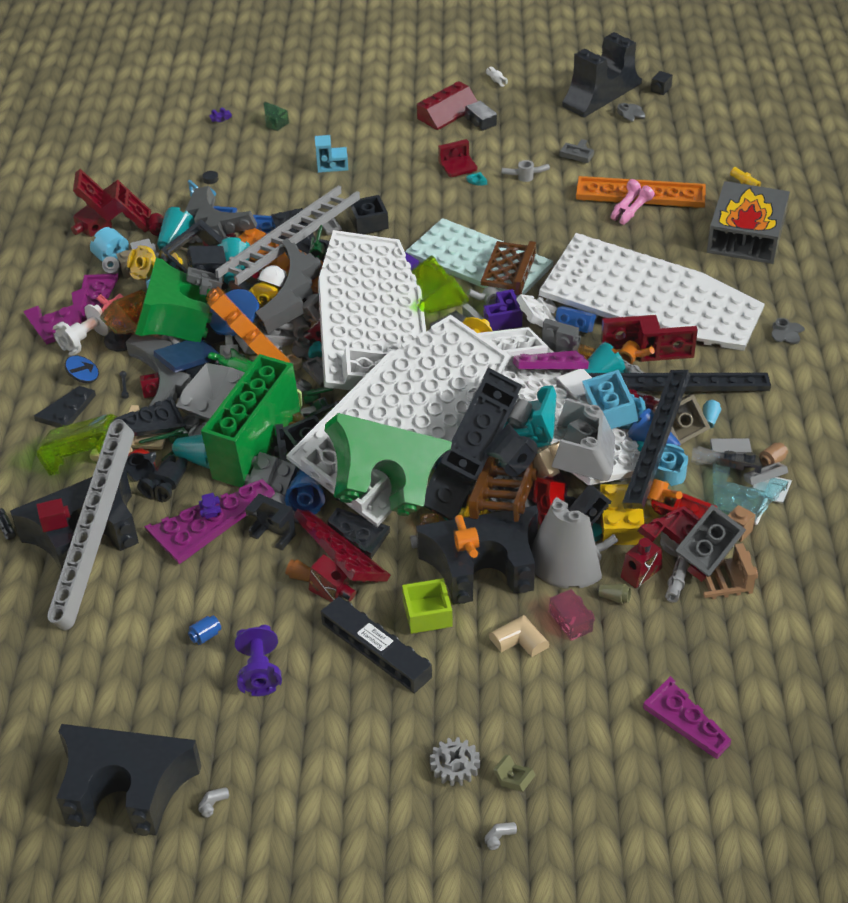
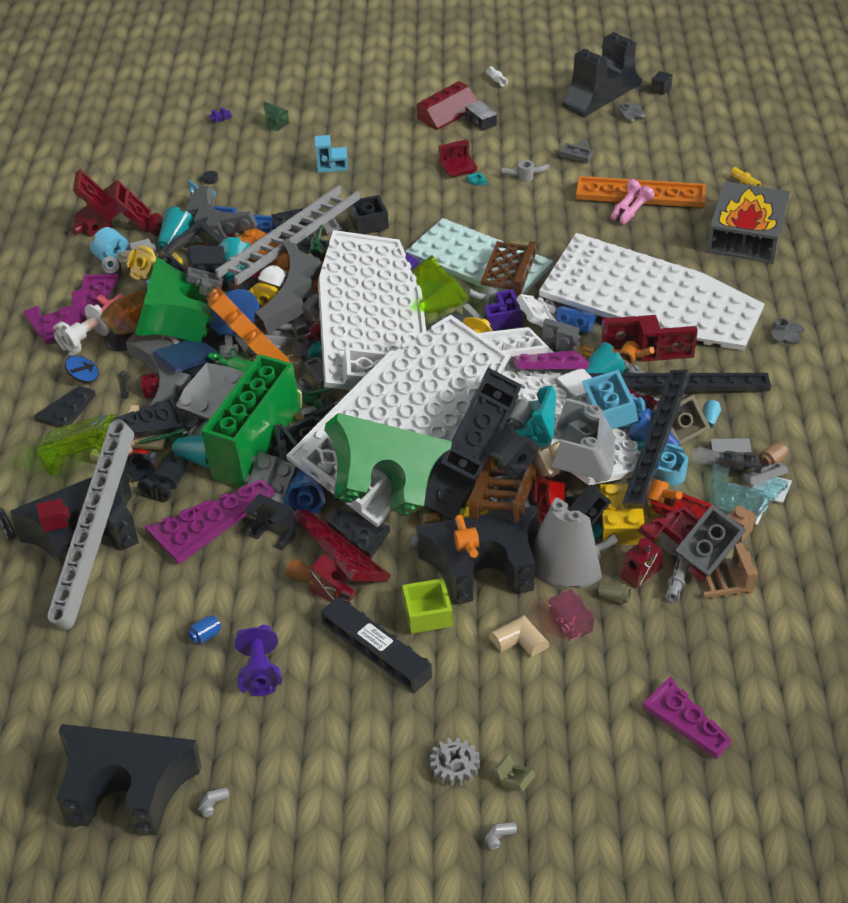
dark purple piece [199,493,222,519] -> none

